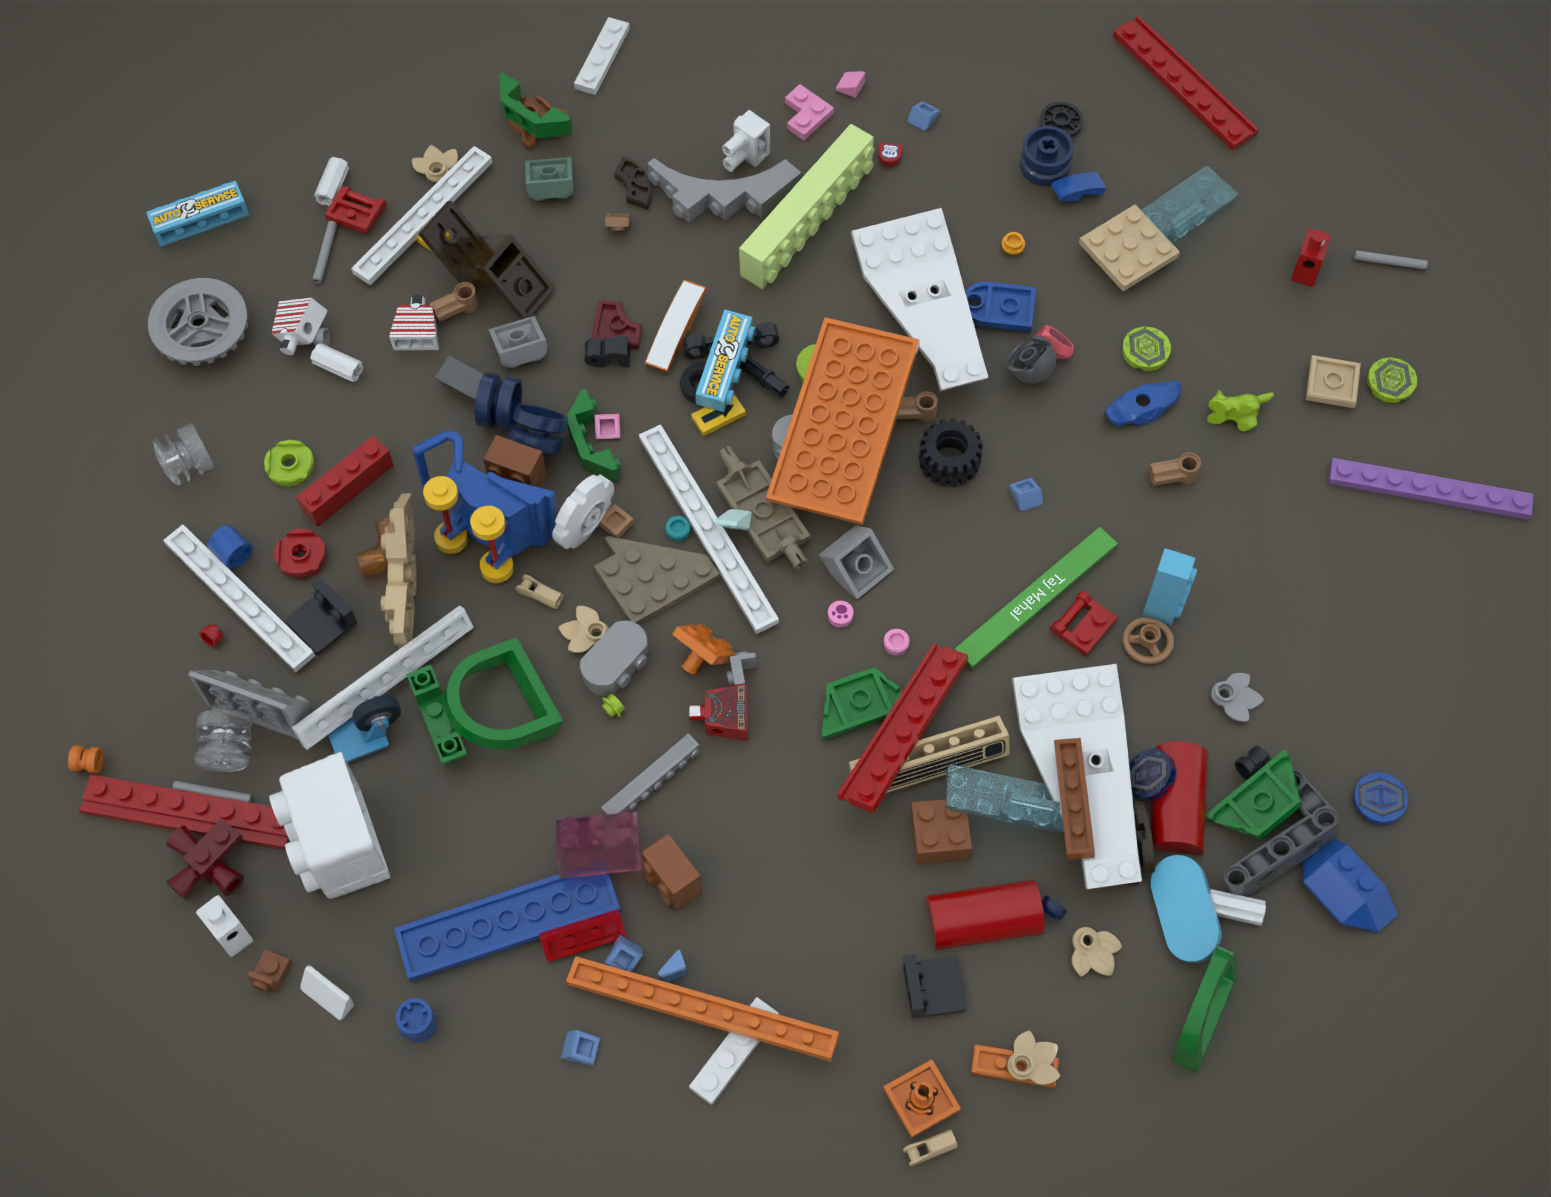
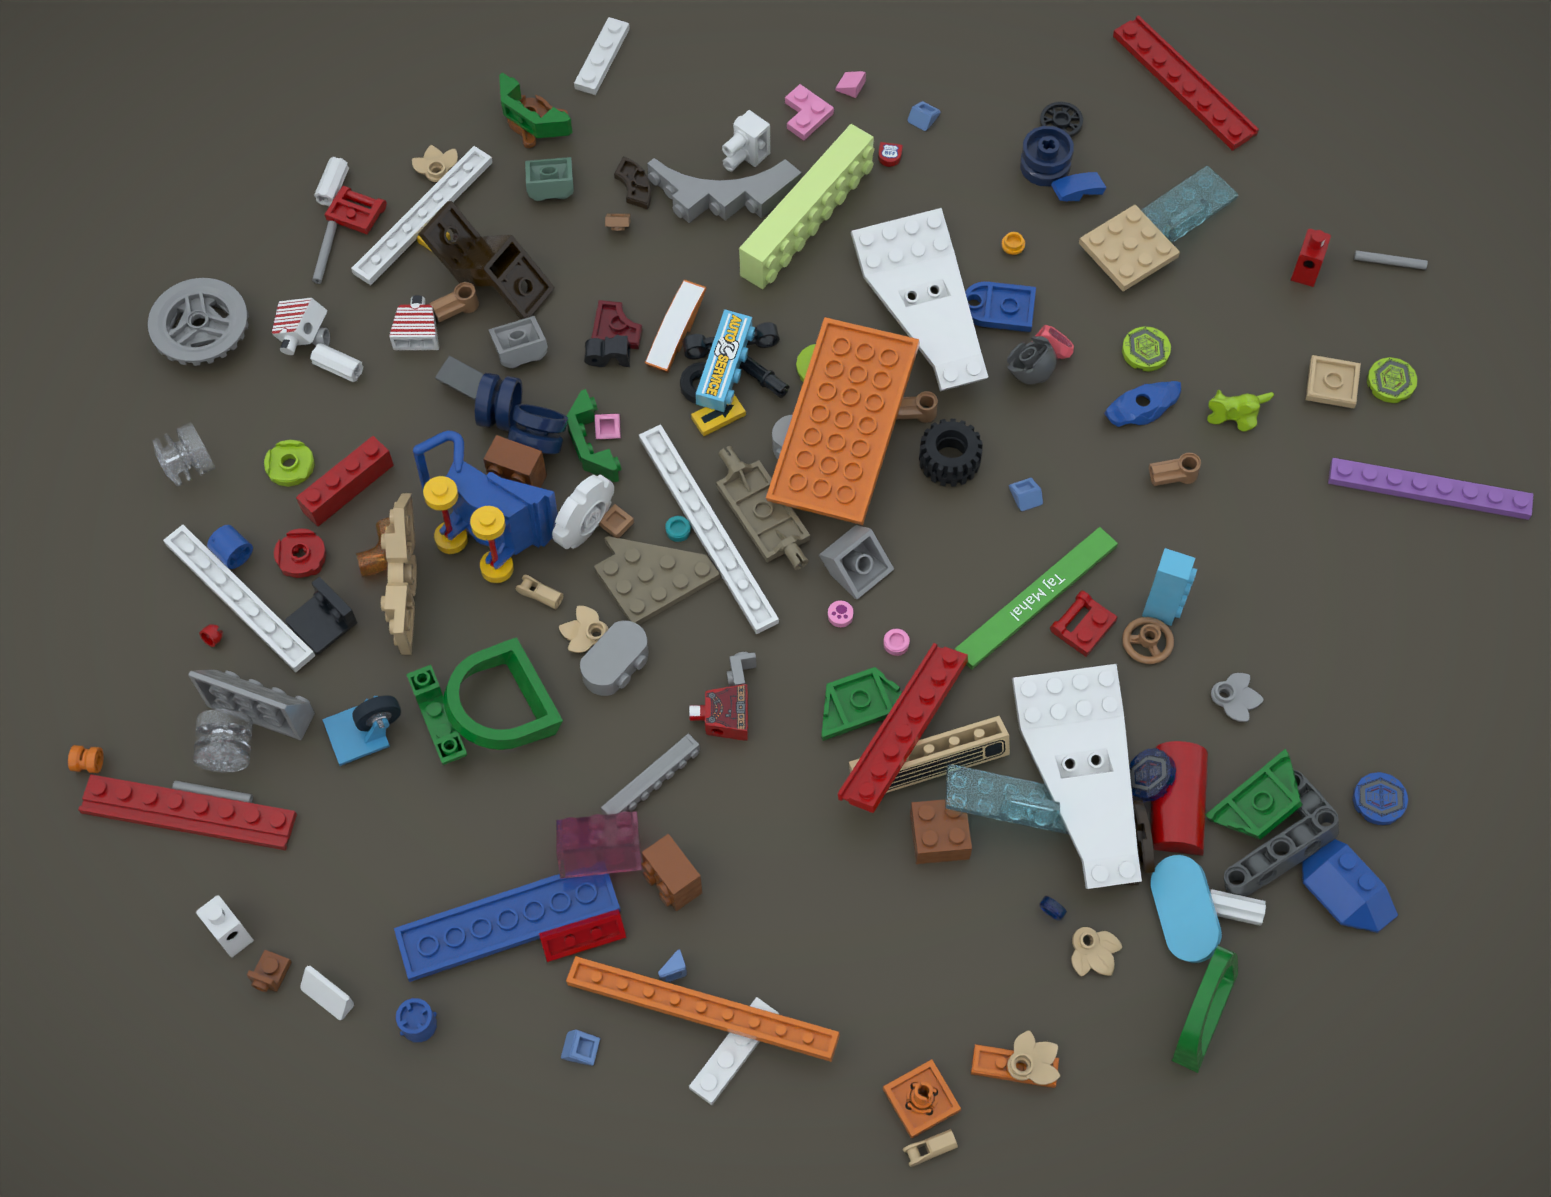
medium azure brick [146,180,249,247] -> none
dark red brick [166,818,244,900] -> none
white brick [269,752,391,899] -> none
white tile [292,606,474,750] -> none
lime plate [601,694,625,717] -> none
medium blue slope [604,935,643,972] -> none
orange plate [672,624,736,675] -> none
light aqua slope [715,509,752,530] -> none
black bracket [902,954,966,1019] -> none
red brick [926,880,1044,950] -> none
dark orange plate [1054,738,1095,860] -> none
black wheel [1234,746,1271,780] -> none

